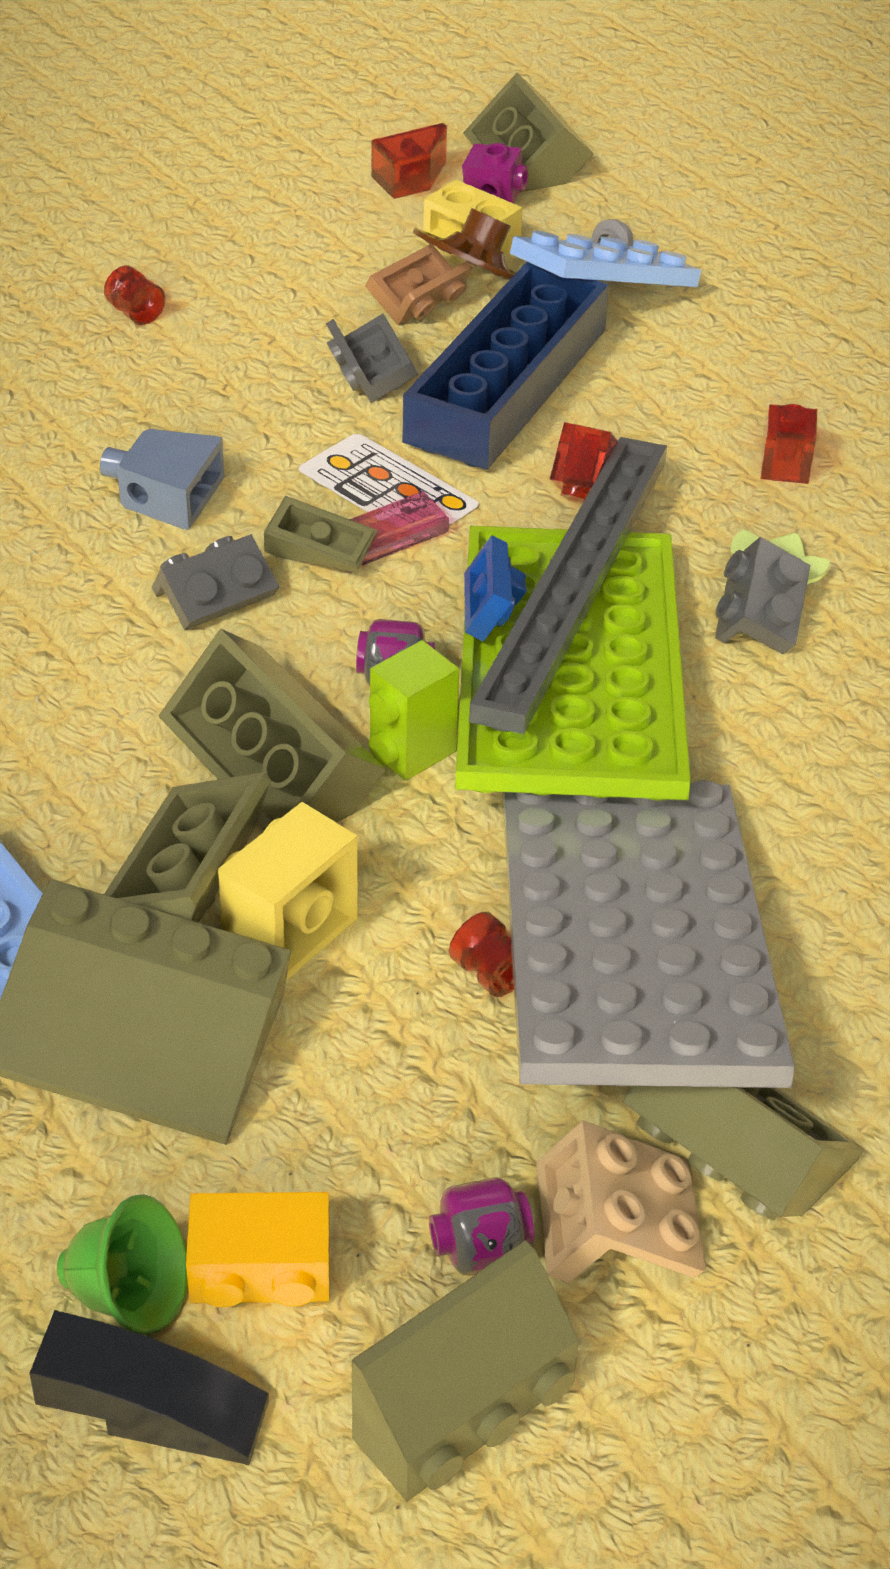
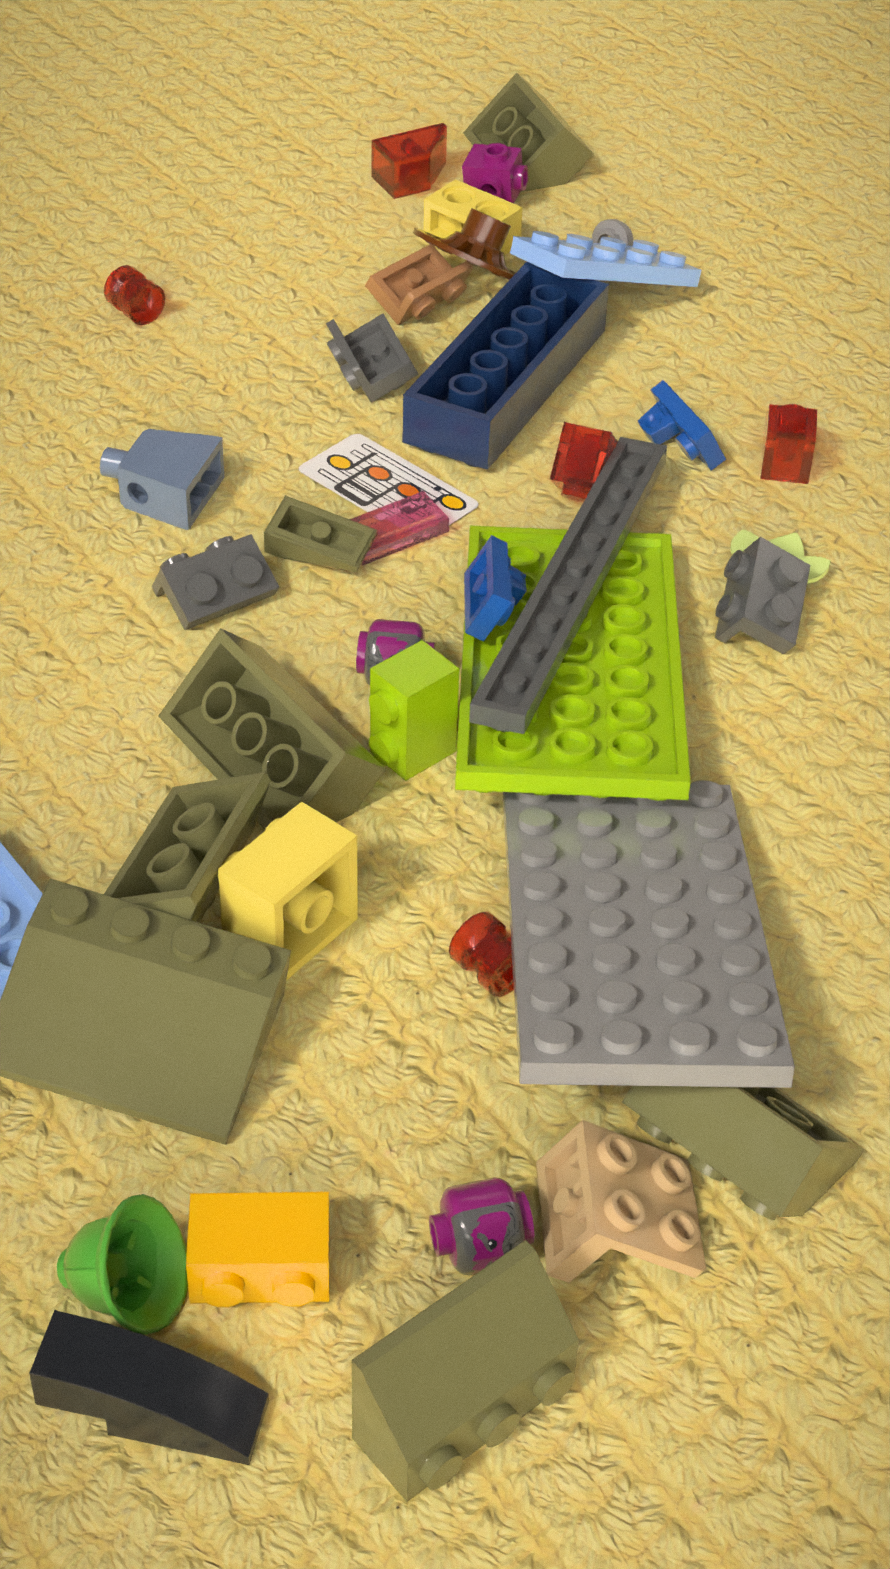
none -> blue hinge [638,380,726,471]

